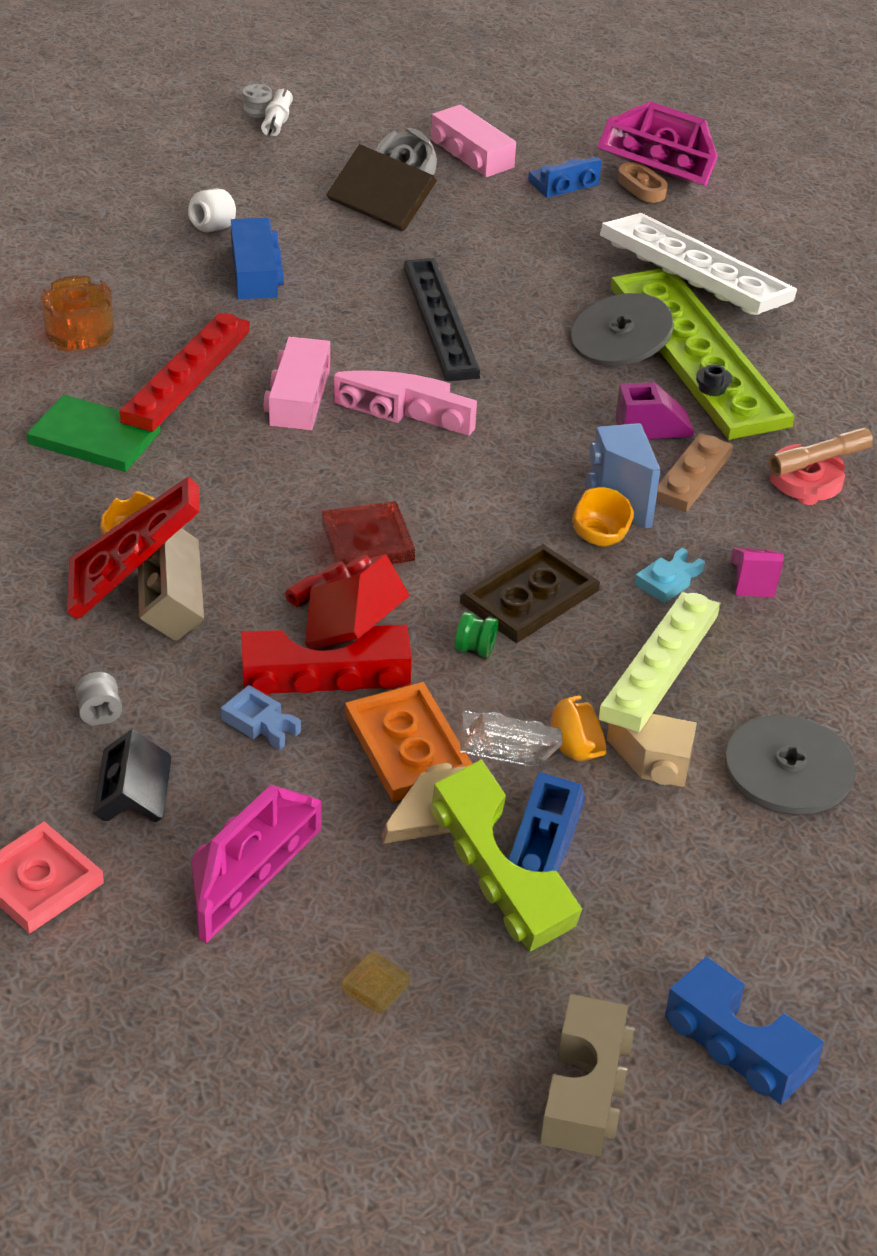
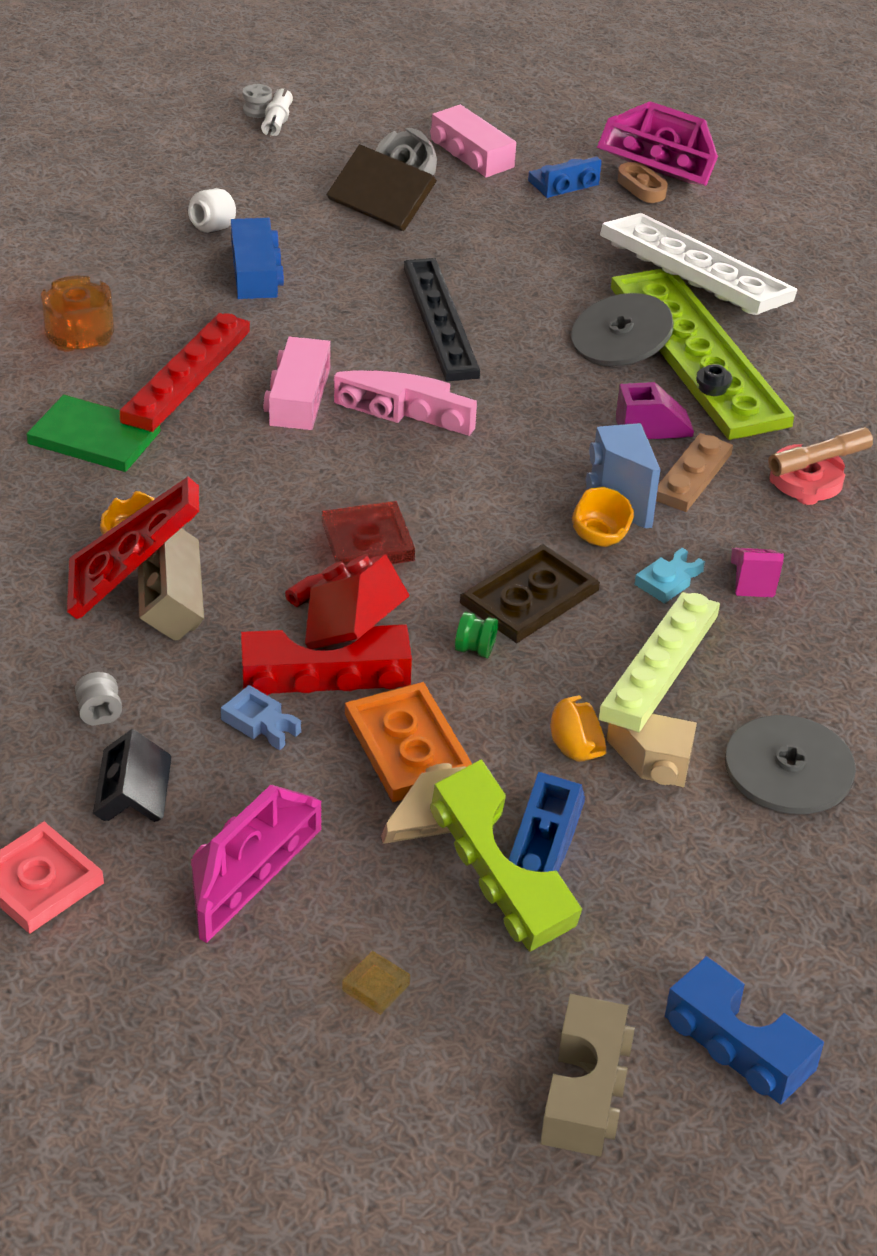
clear bracket [459,711,562,767] -> none

